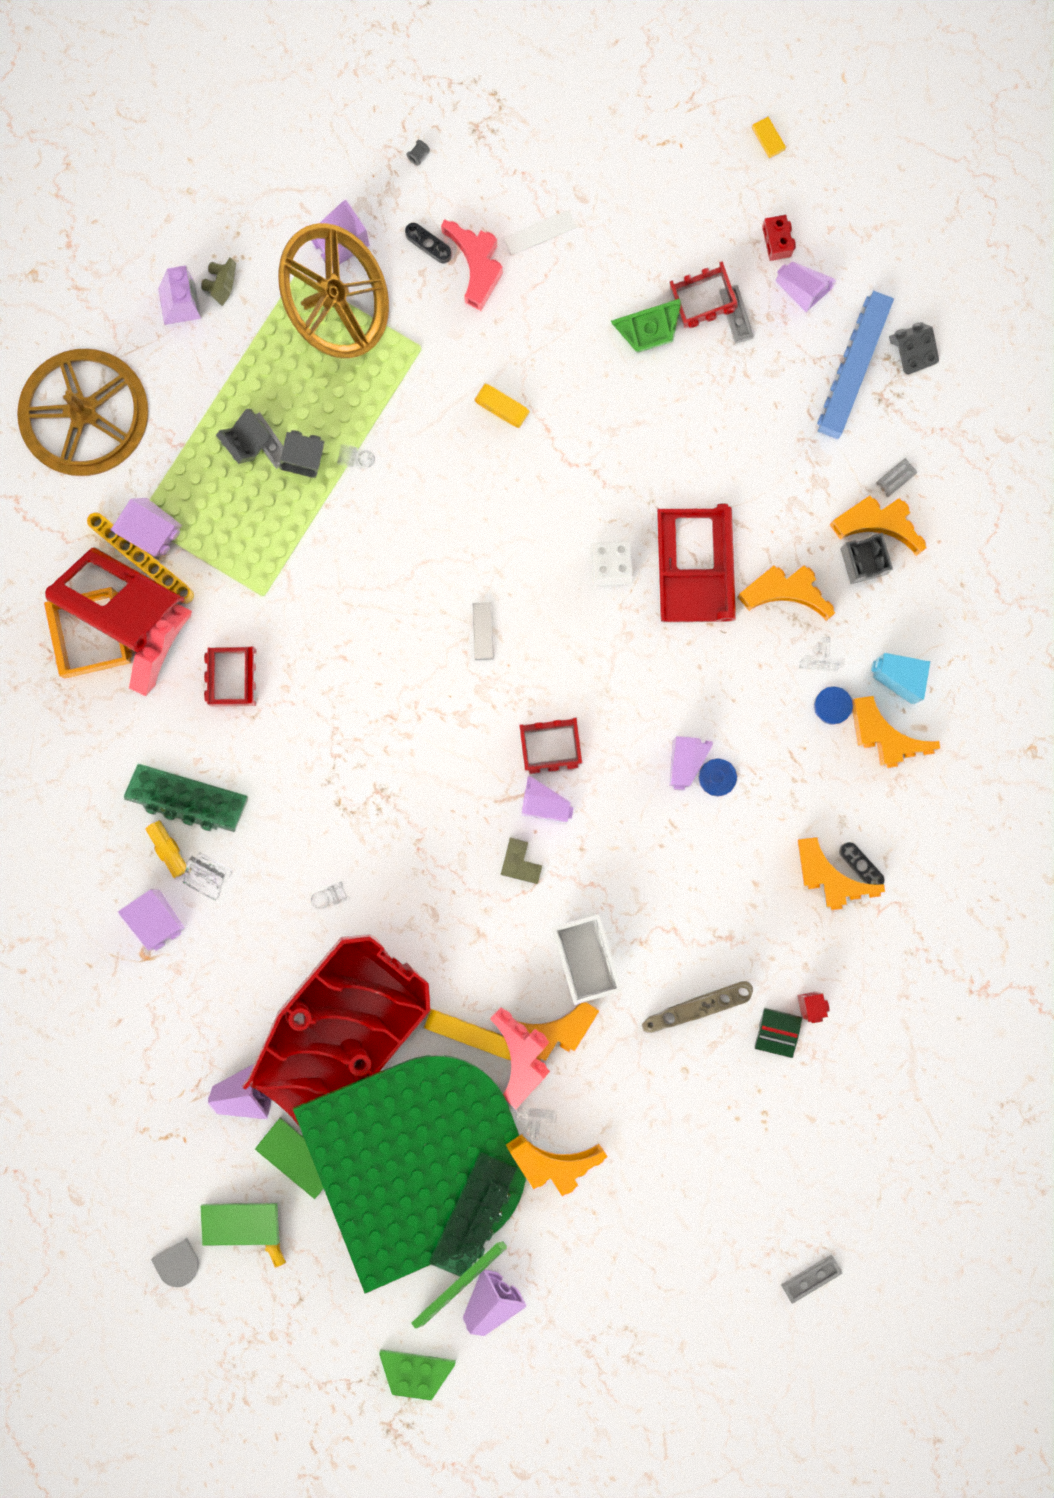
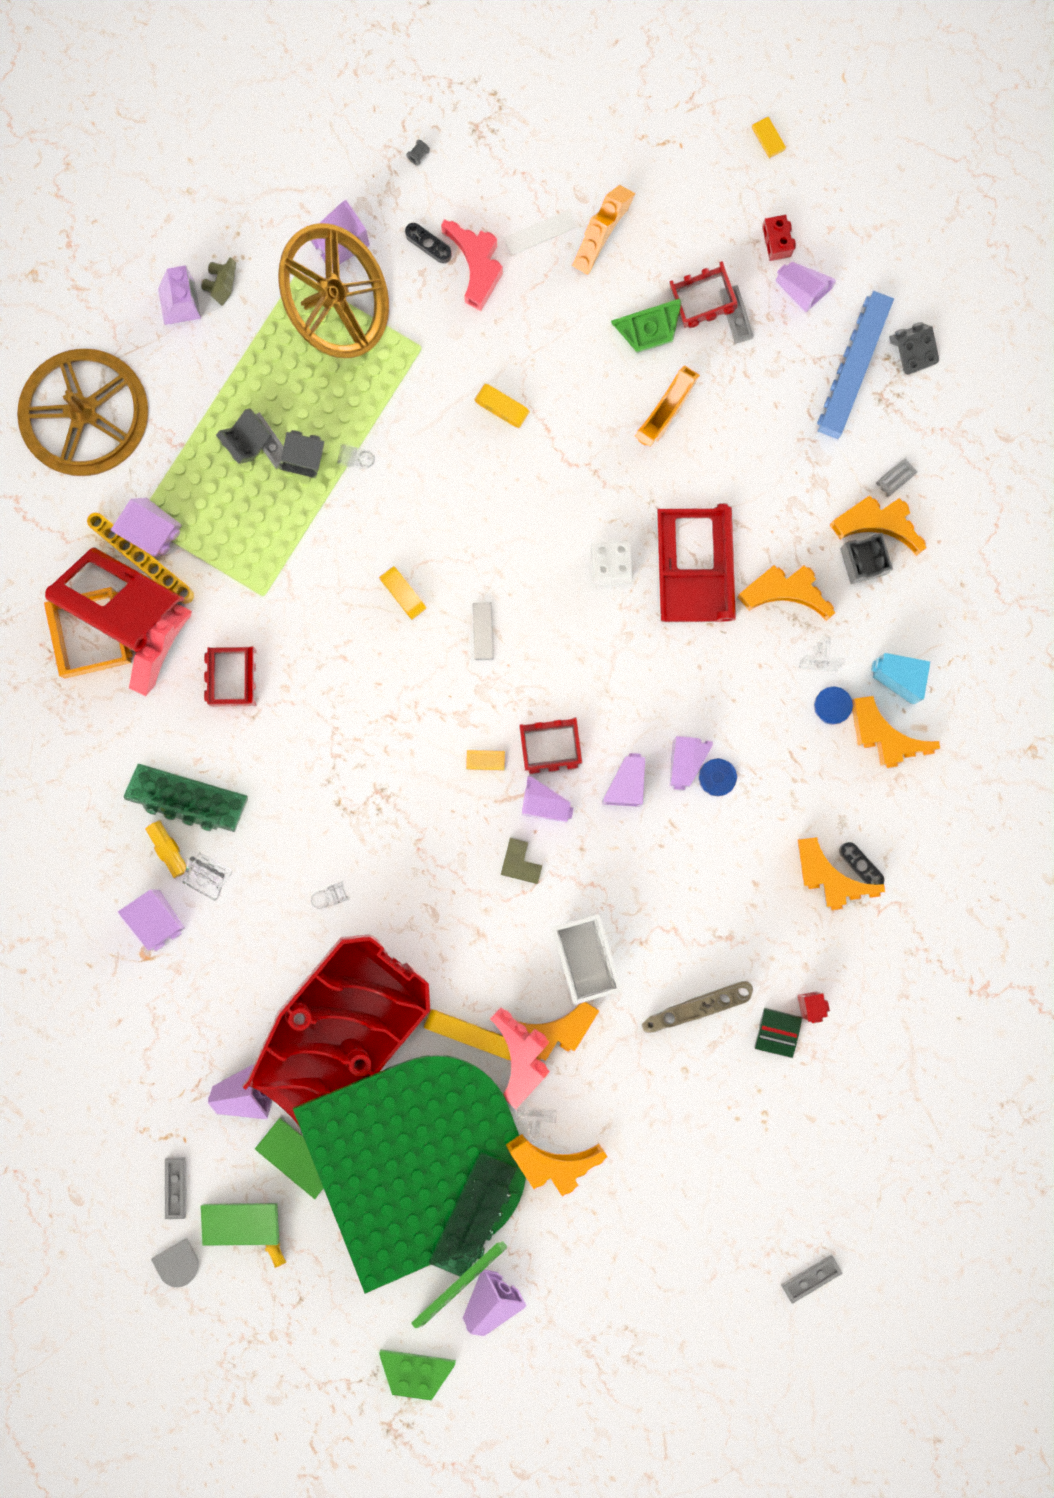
none -> light grey tile [165,1157,186,1219]
none -> yellow beam [379,566,427,620]
none -> yellow tile [466,750,505,771]
none -> light orange arch [572,185,636,275]
none -> lavender slope [602,753,645,807]
none -> light orange arch [634,365,700,447]

